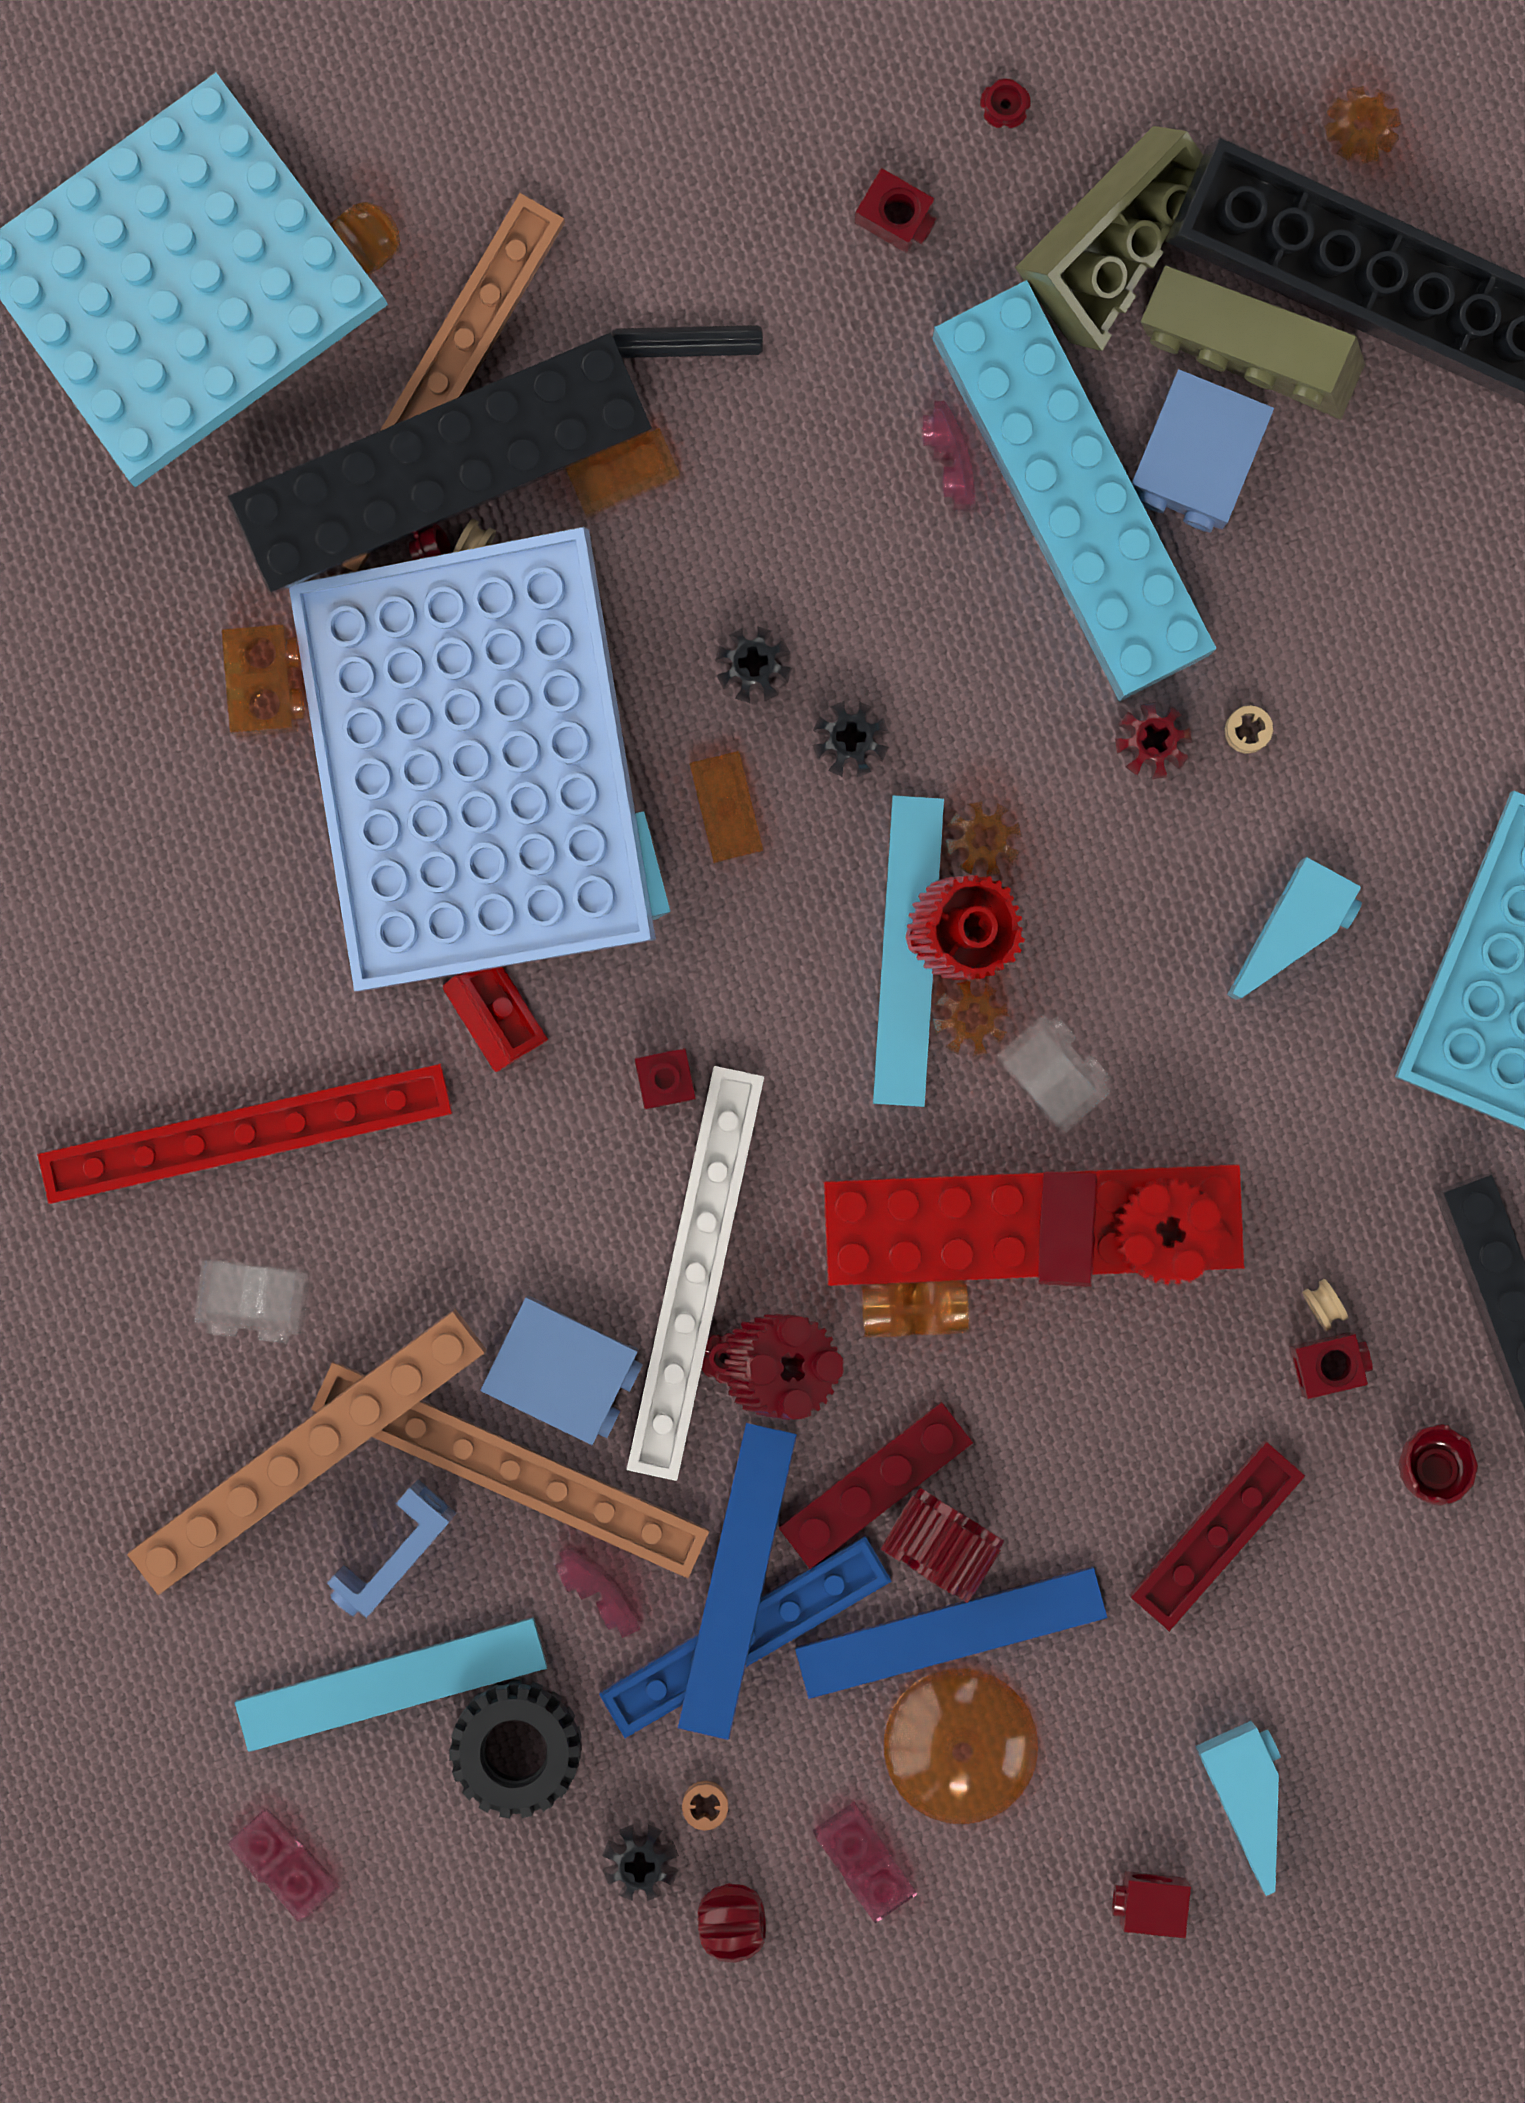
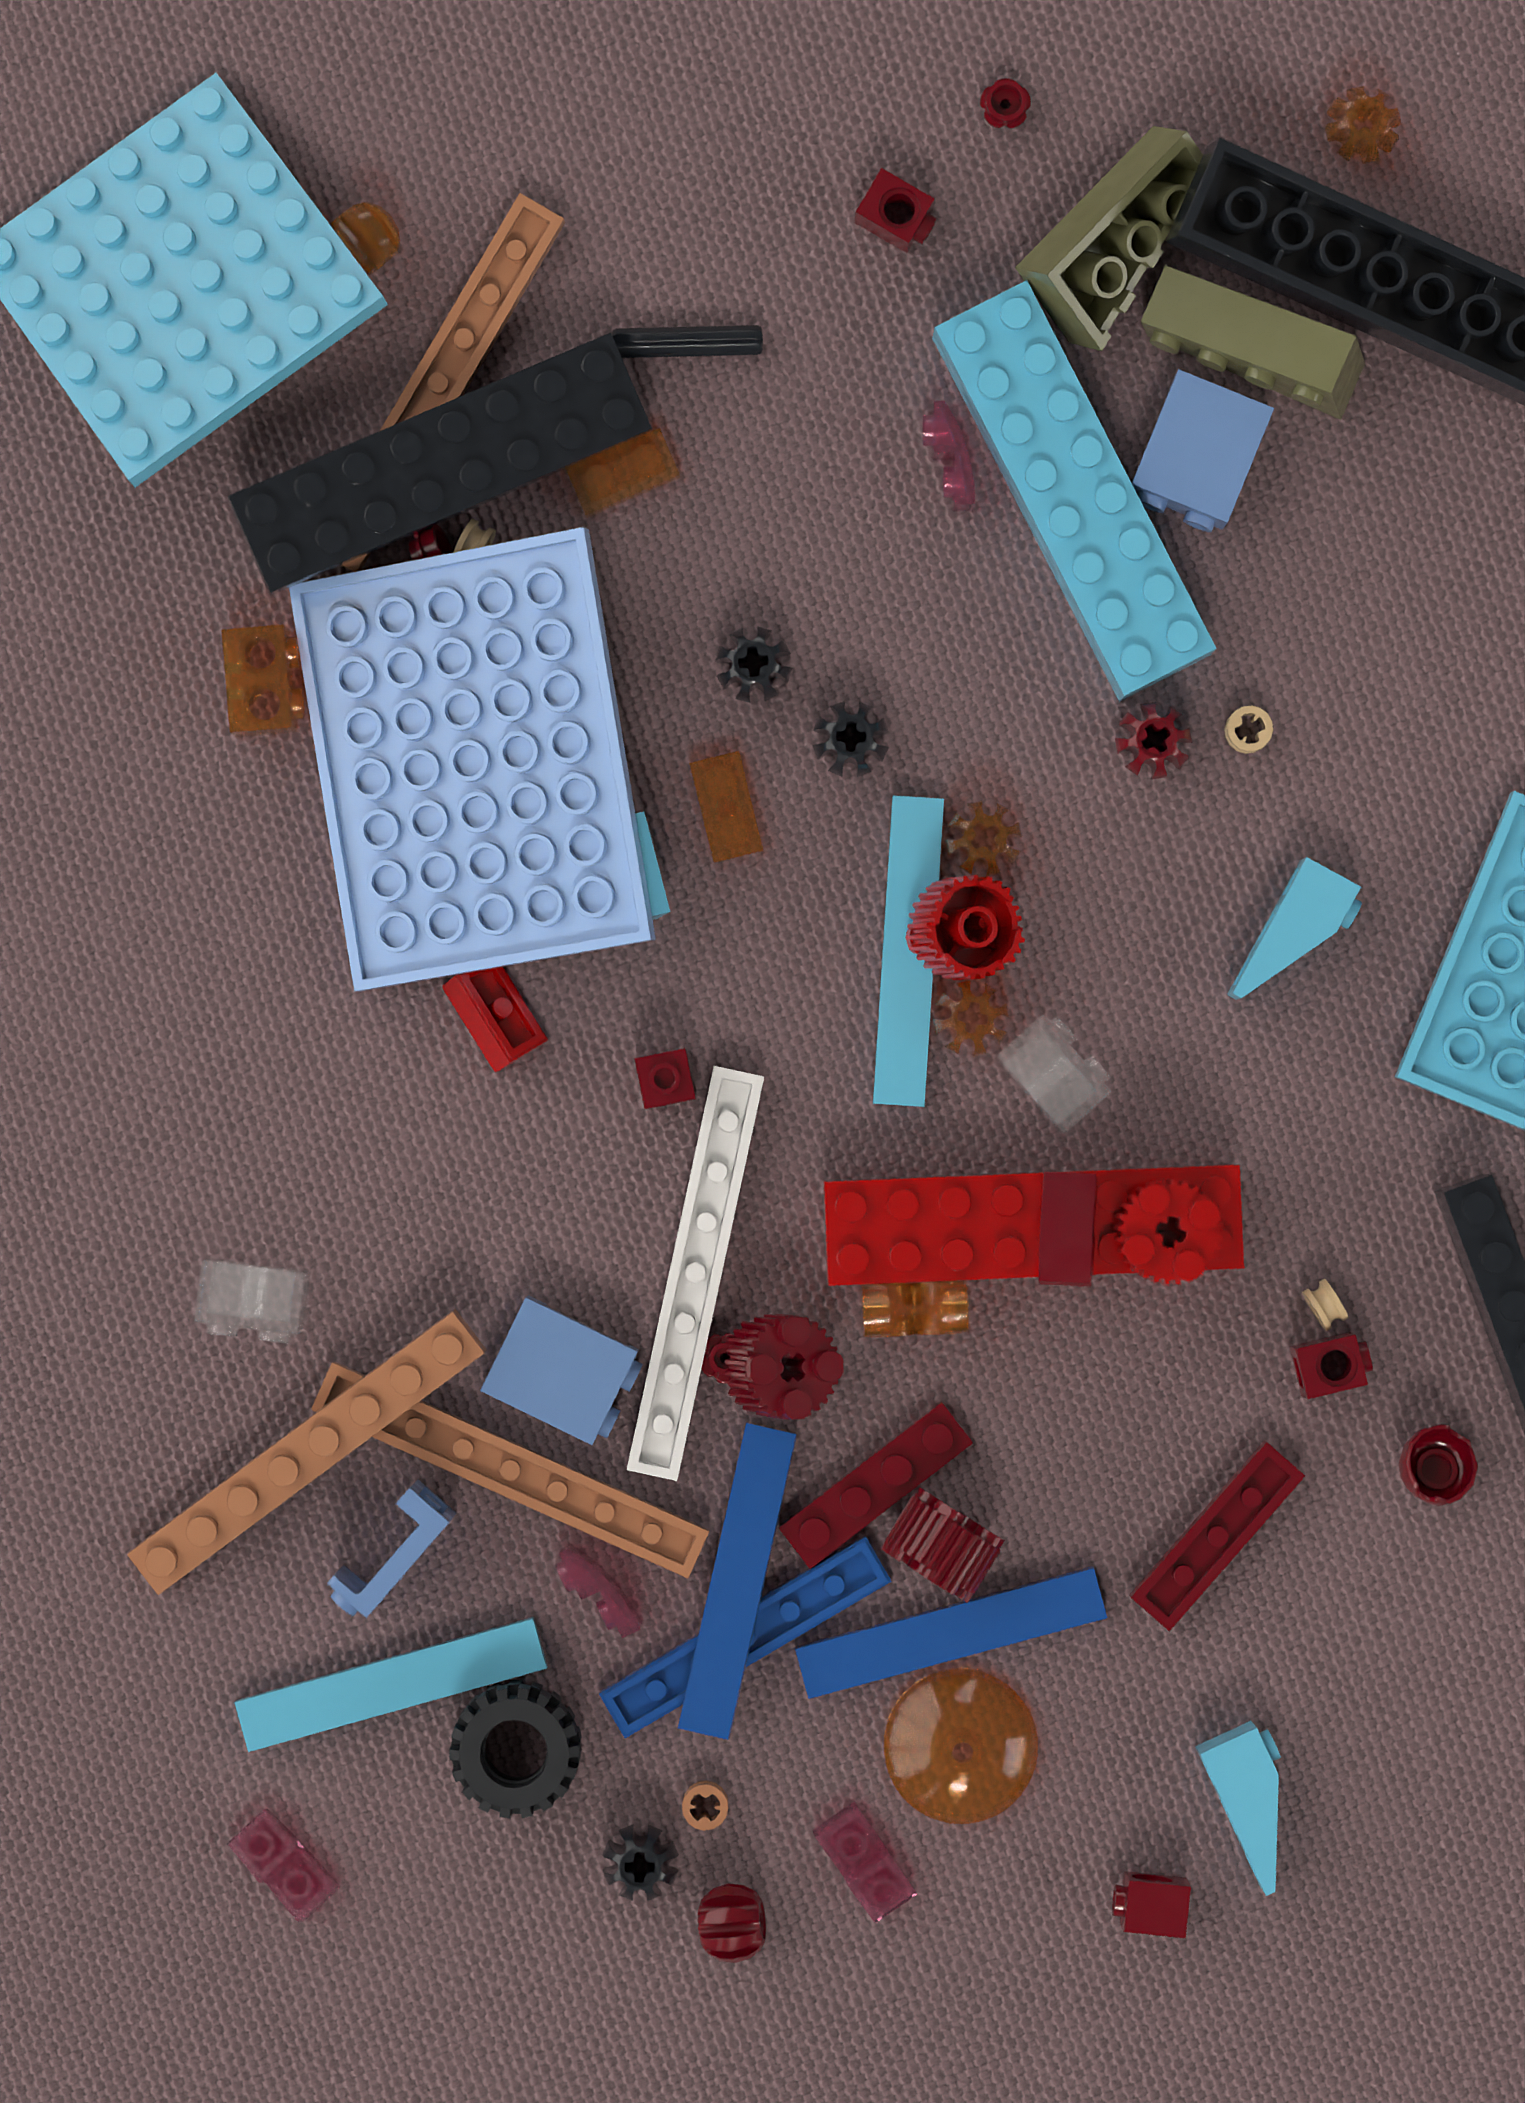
red plate [37,1064,453,1204] -> none

